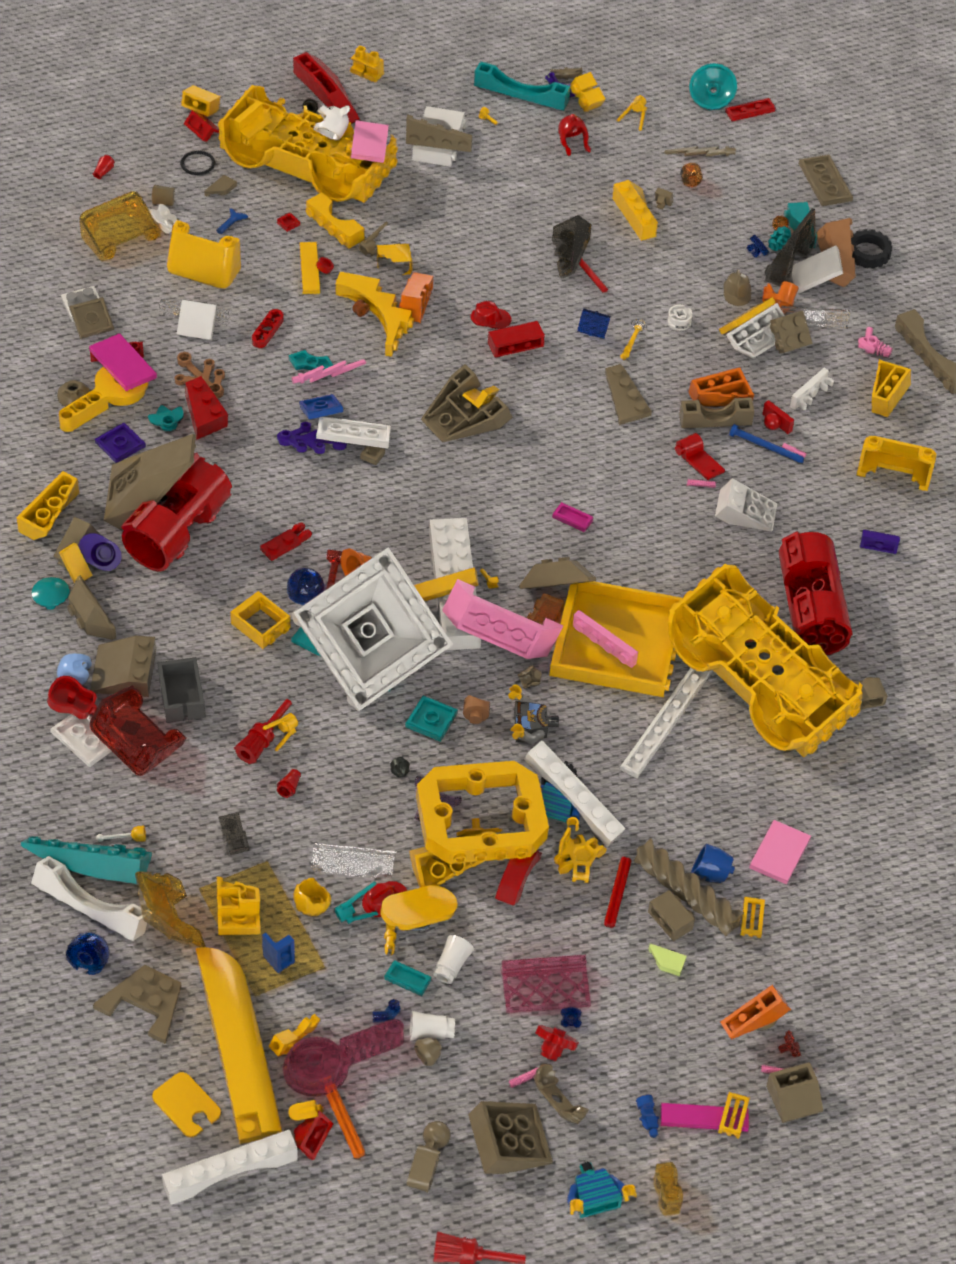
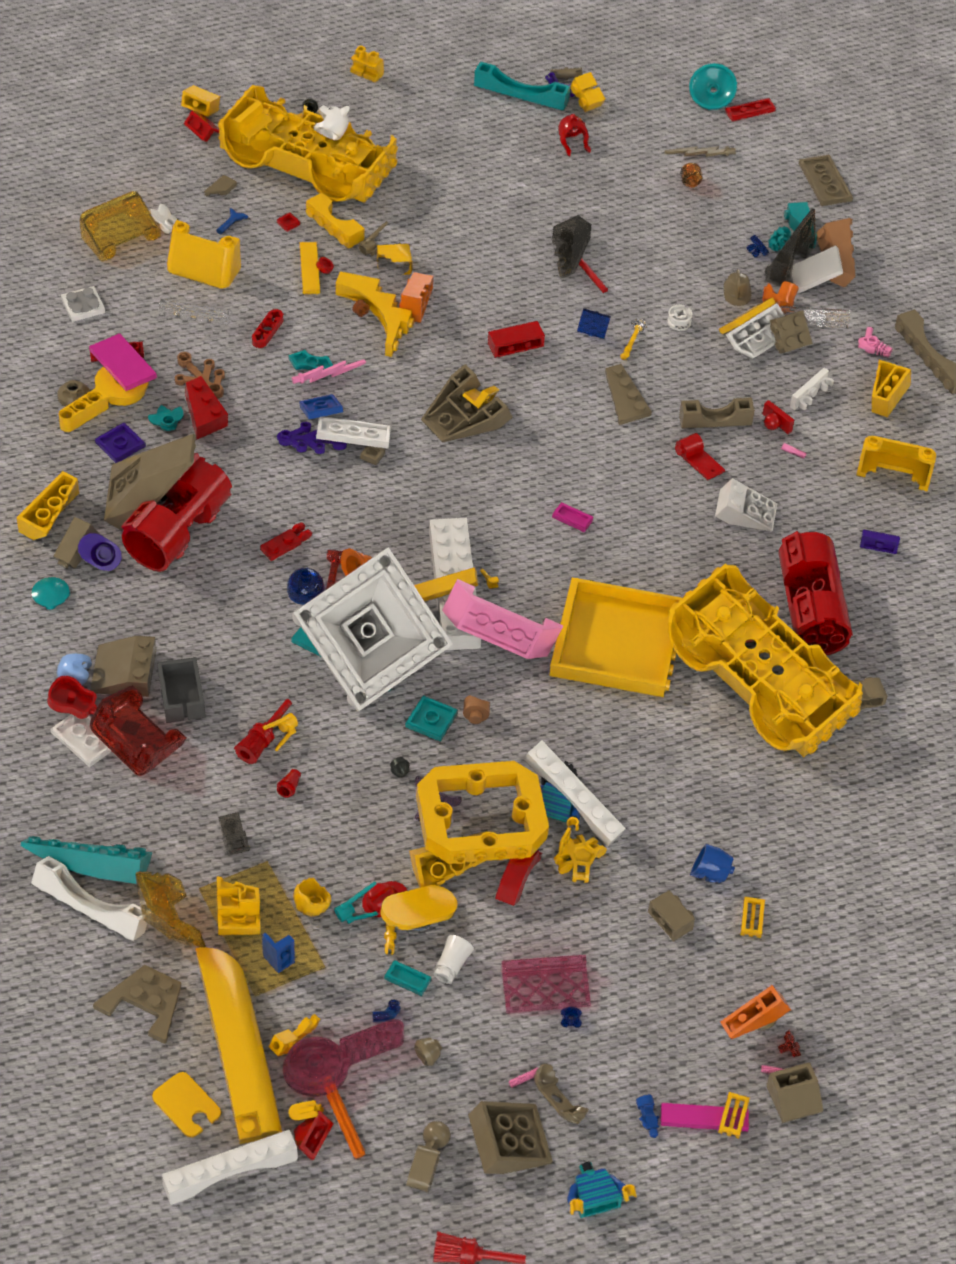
yellow tile [59,543,93,583] -> none
clear blue cylinder [66,932,110,975] -> none
dark tan wedge [67,575,116,640] -> none
dark tan plate [69,297,114,339] -> none
red cone [93,155,115,179] -> none
hinge [96,825,146,842] -> none
dark tan tile [152,185,175,206] -> none
white tile [177,300,217,340] -> none
black tyre [180,150,215,175] -> none
yellow window [230,591,291,649] -> none
red wedge [293,52,360,124] -> none
clear panel [311,843,396,880] -> none
bright pink tile [351,121,389,163] -> none
dark tan wing [406,114,472,152] -> none
white plant [410,1011,455,1041] -> none
white arch [412,106,467,167] -> none
yellow piece [456,818,502,837] -> none
red piece [470,301,512,329] -> none
yellow hand [479,107,498,125] -> none
torso [508,684,559,745] -> none
dark tan arm [517,665,542,689] -> none
dark tan wedge [519,557,596,589] -> none
clear orange brick [527,593,564,625] -> none
red plant [535,1025,579,1061] -> none
bright pink plate [573,610,638,668] -> none
red axle [604,857,632,928] -> none
yellow wedge [612,180,658,241] -> none
yellow plant [617,95,647,131] -> none
white tile [620,668,712,778] -> none
dark tan piece [633,838,744,936] -> none
yellowish green tile [648,944,687,976] -> none
clear yellow brick [653,1162,683,1216] -> none
dark tan tile [655,188,673,210] -> none
bright pink piece [687,479,716,488] -> none
orange wedge [688,367,754,407] -> none
blue bar [729,424,805,463] -> none
bright pink tile [749,820,811,885] -> none
clear orange plate [772,215,789,230] -> none
black tyre [851,229,892,269] -> none

